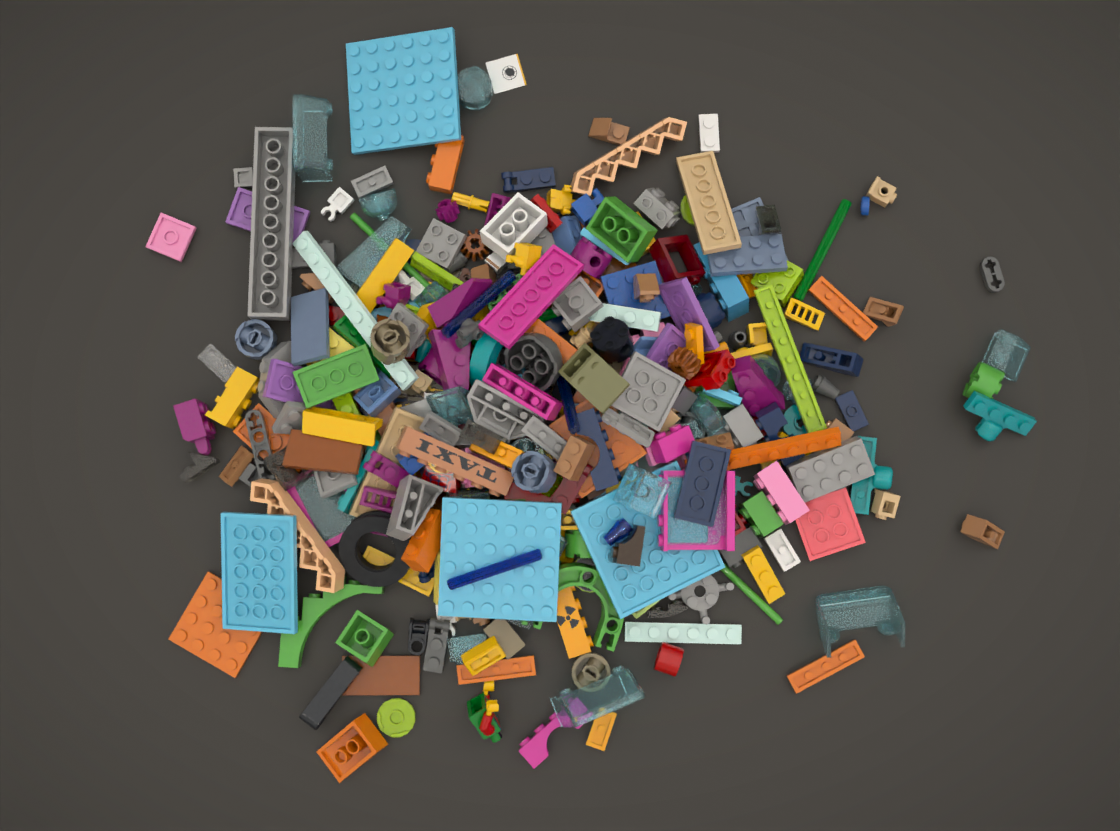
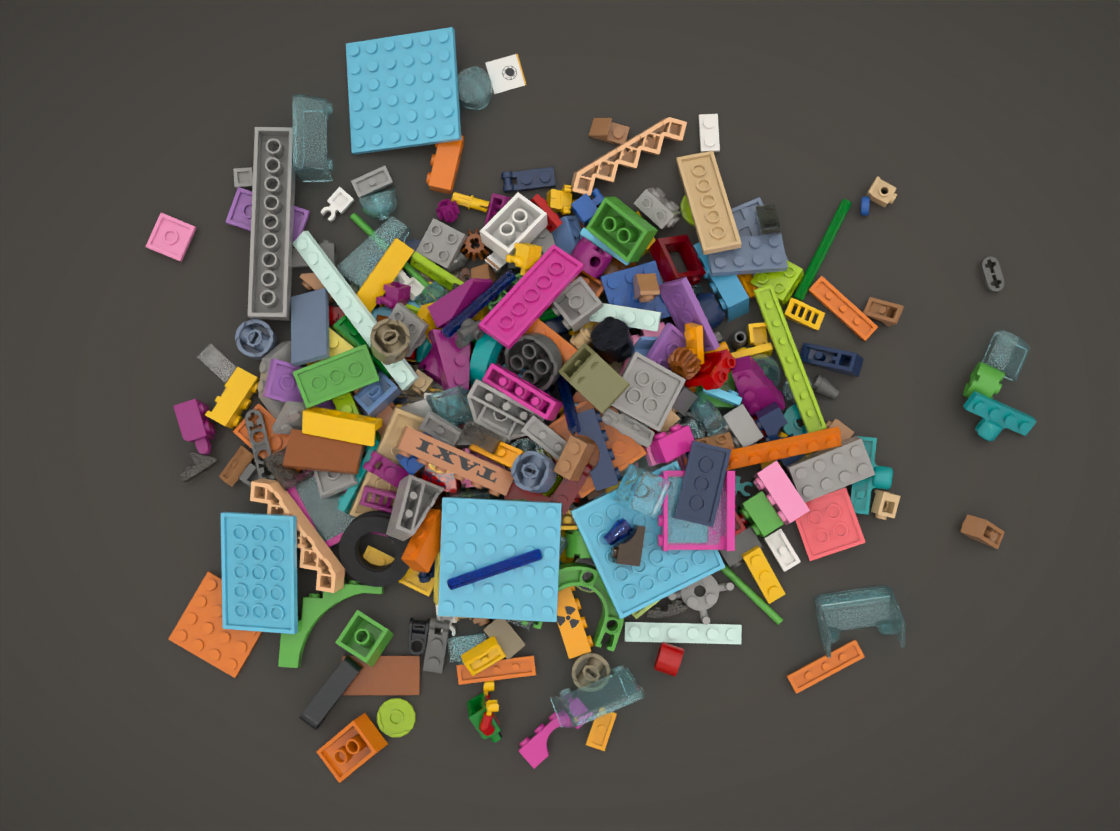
dark blue plate [835,390,869,431] -> none

